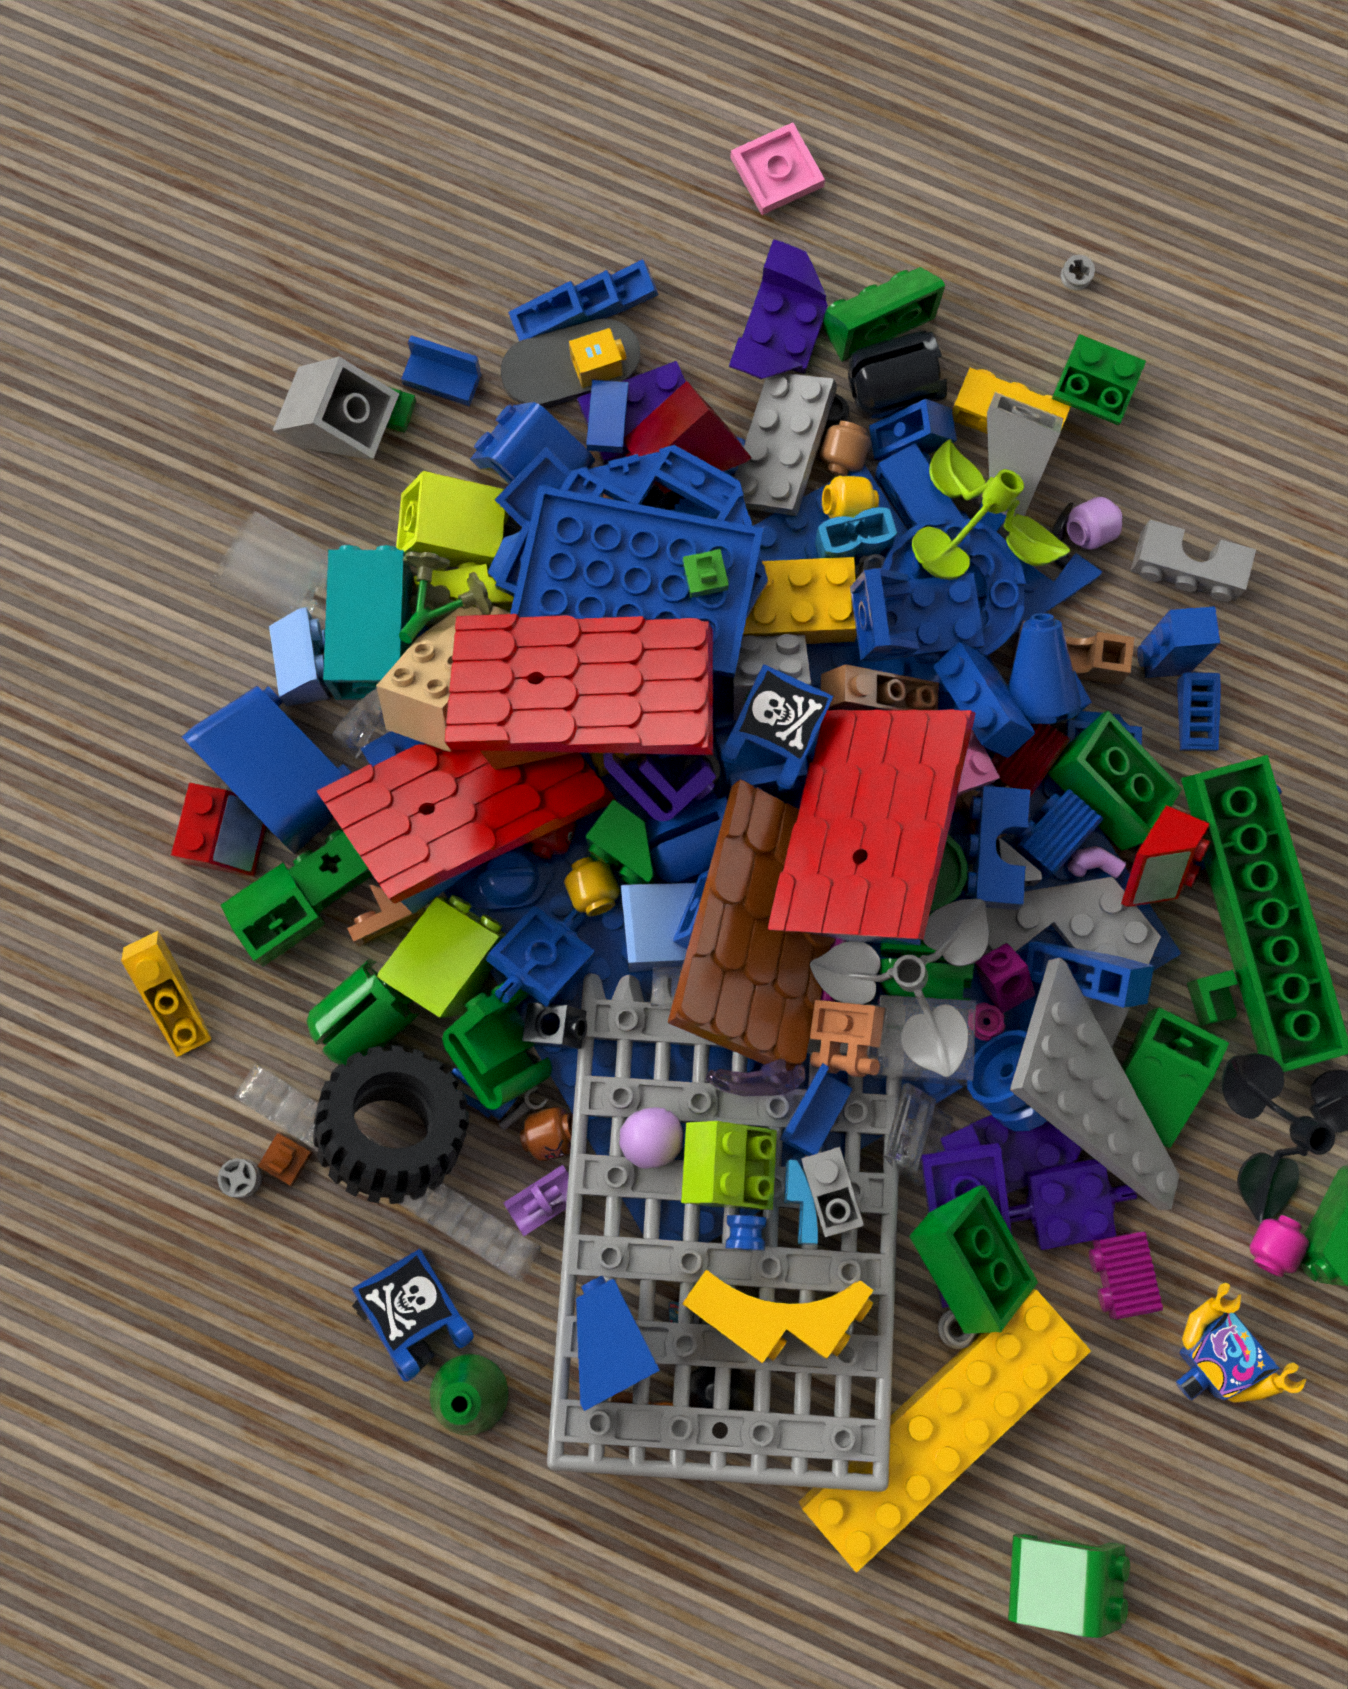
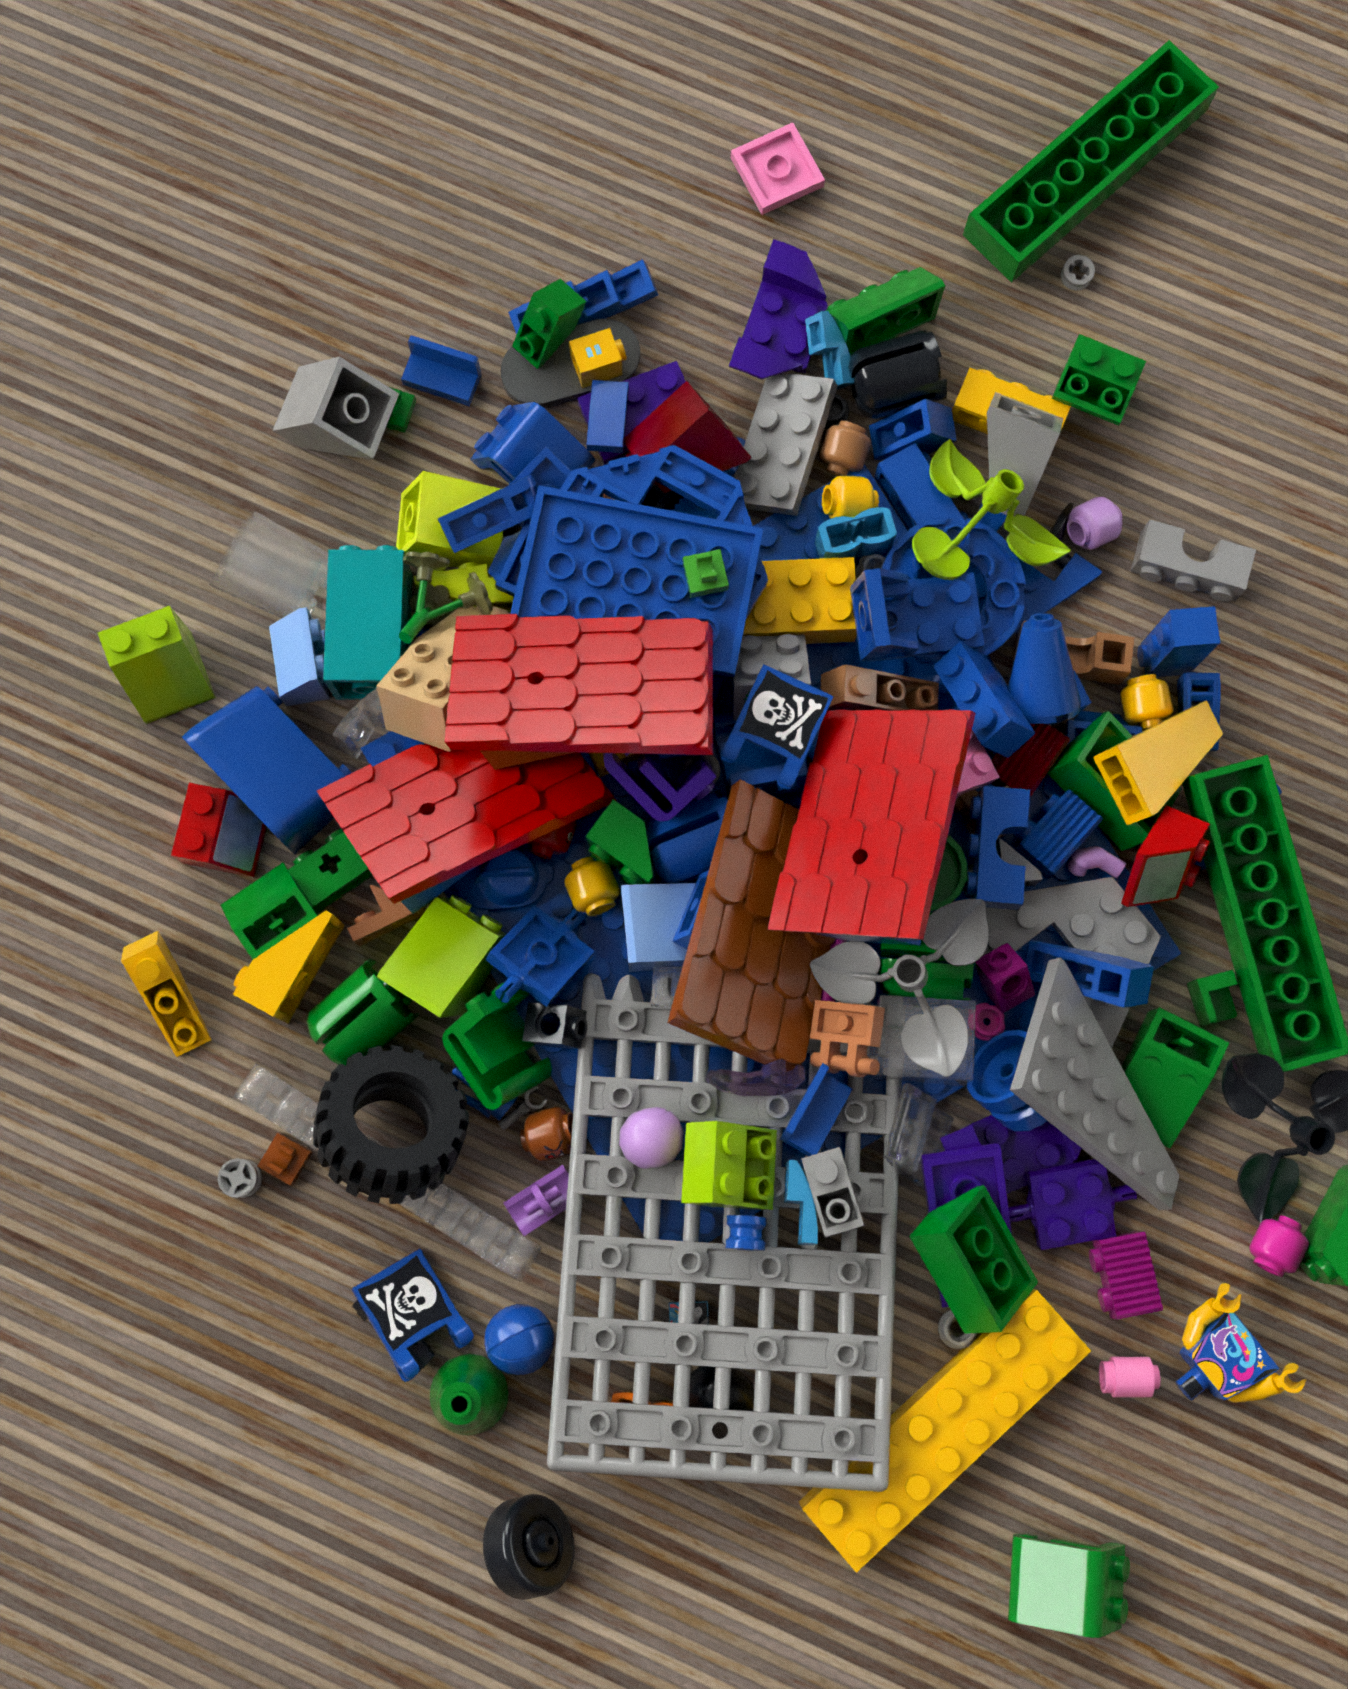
blue slope [576,1275,660,1411] -> none
yellow arch [682,1270,874,1363] -> none
none -> lime slope [98,606,216,724]
none -> yellow slope [233,911,345,1024]
none -> blue plate [438,474,537,553]
none -> black wheel [483,1494,575,1600]
none -> blue piece [484,1304,554,1375]
none -> green slope [512,278,587,369]
none -> dark azure slope [805,311,855,390]
none -> green brick [963,40,1219,283]
none -> yellow slope [1093,700,1223,825]
none -> bright pink brick [1099,1357,1160,1398]
none -> yellow head [1120,674,1173,731]

